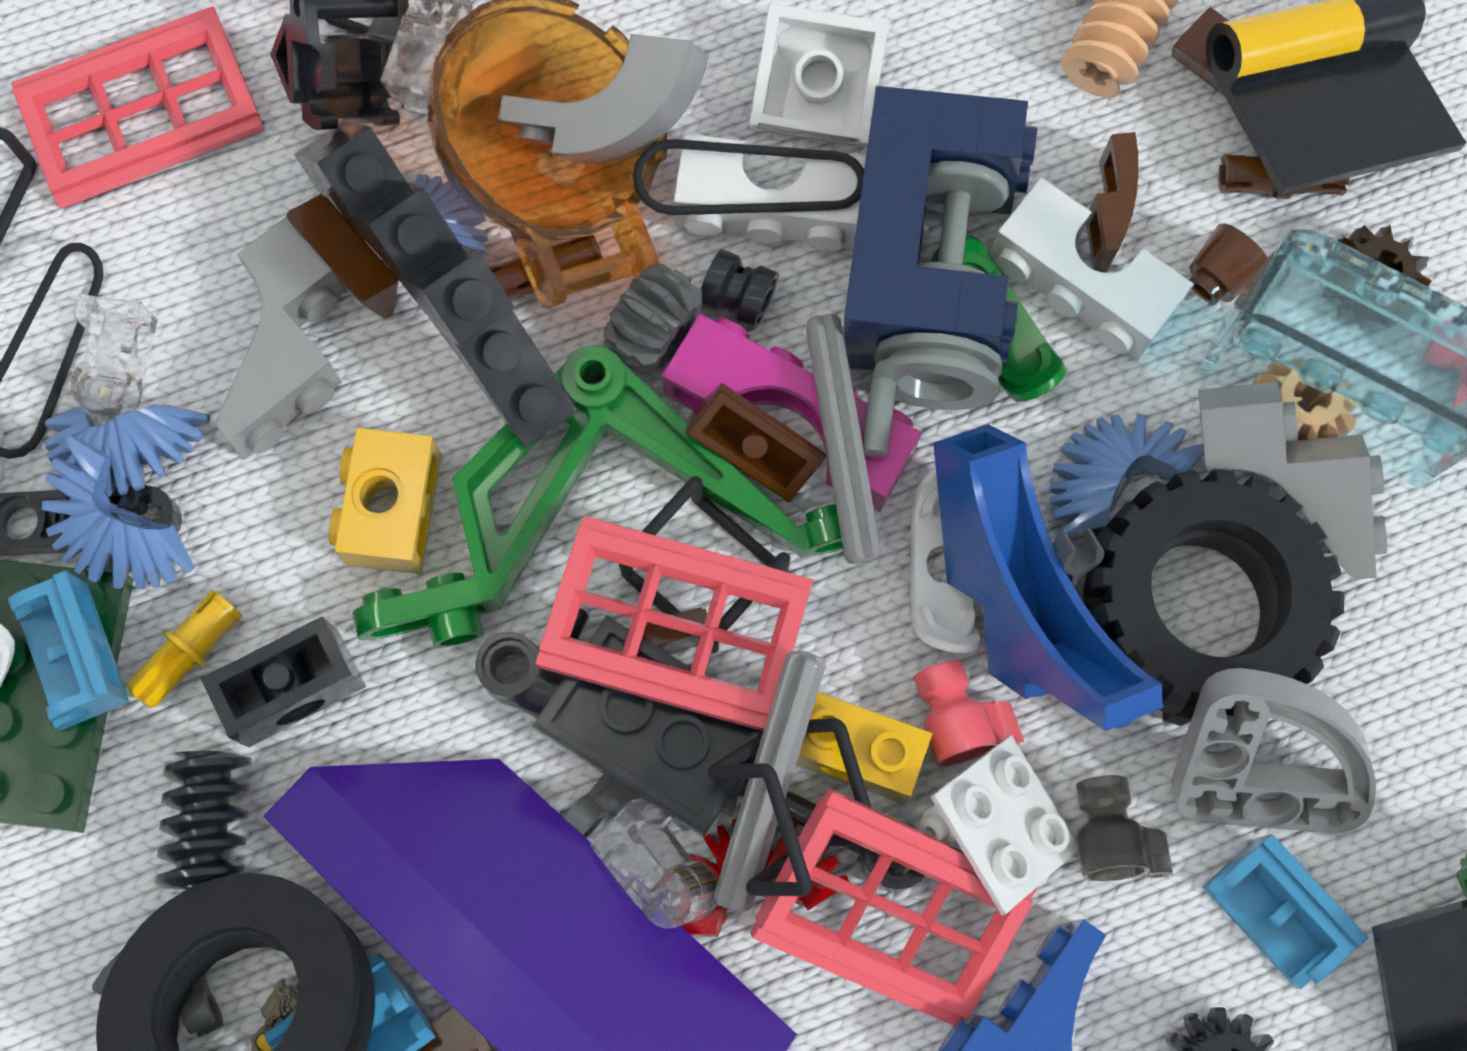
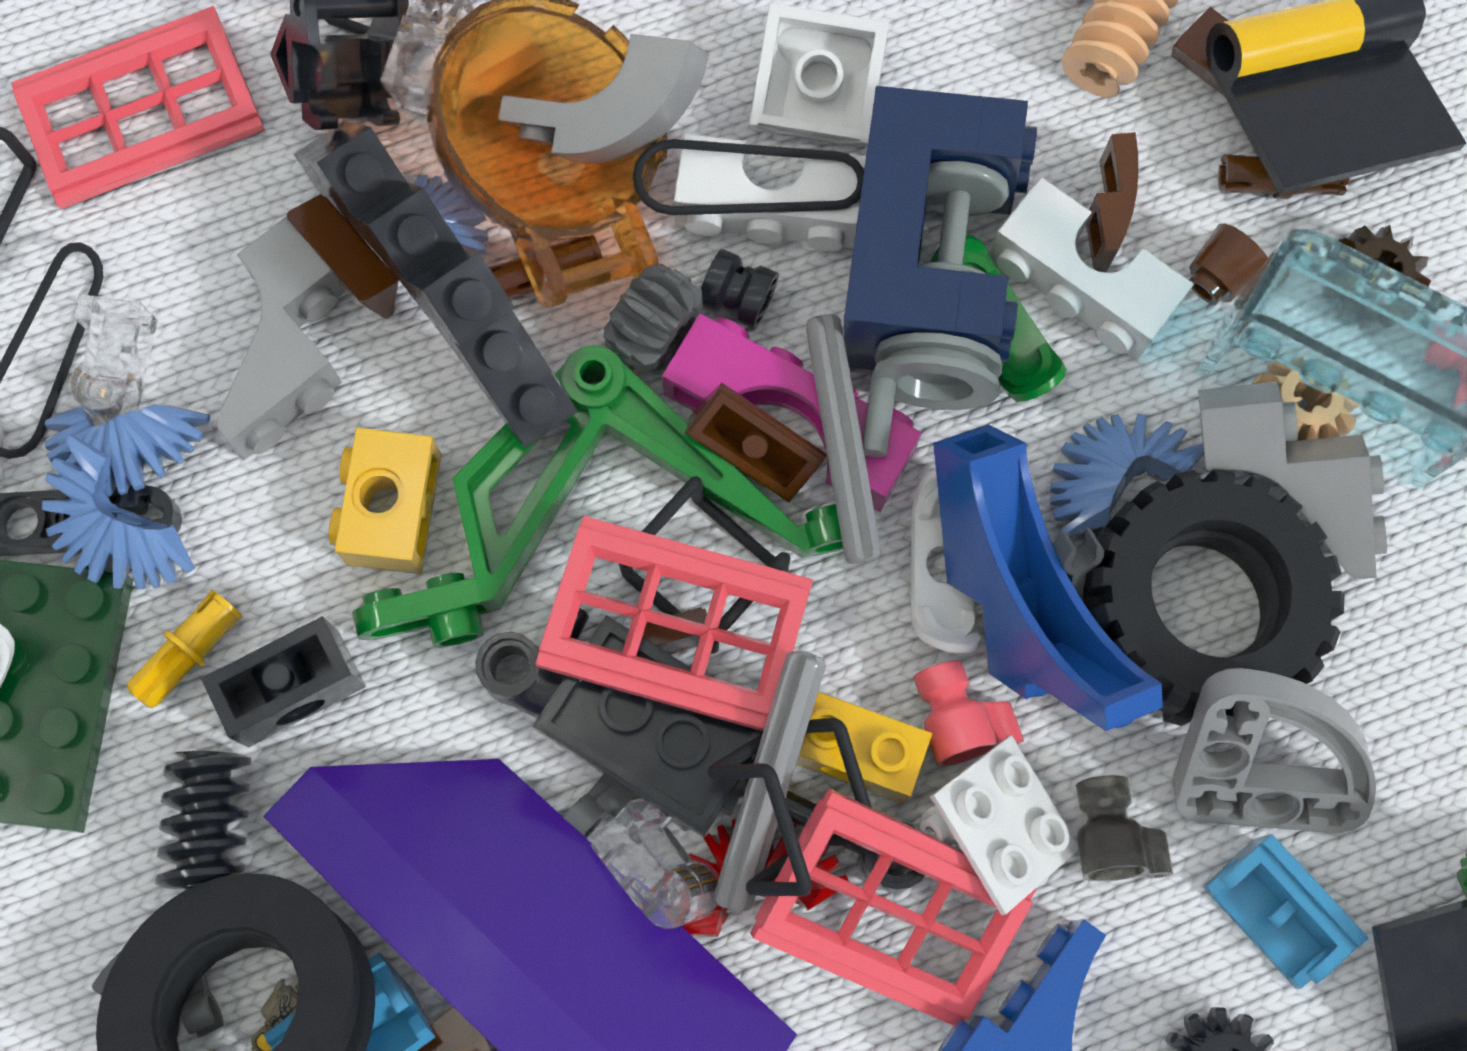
dark azure hinge [8,570,129,731] -> none

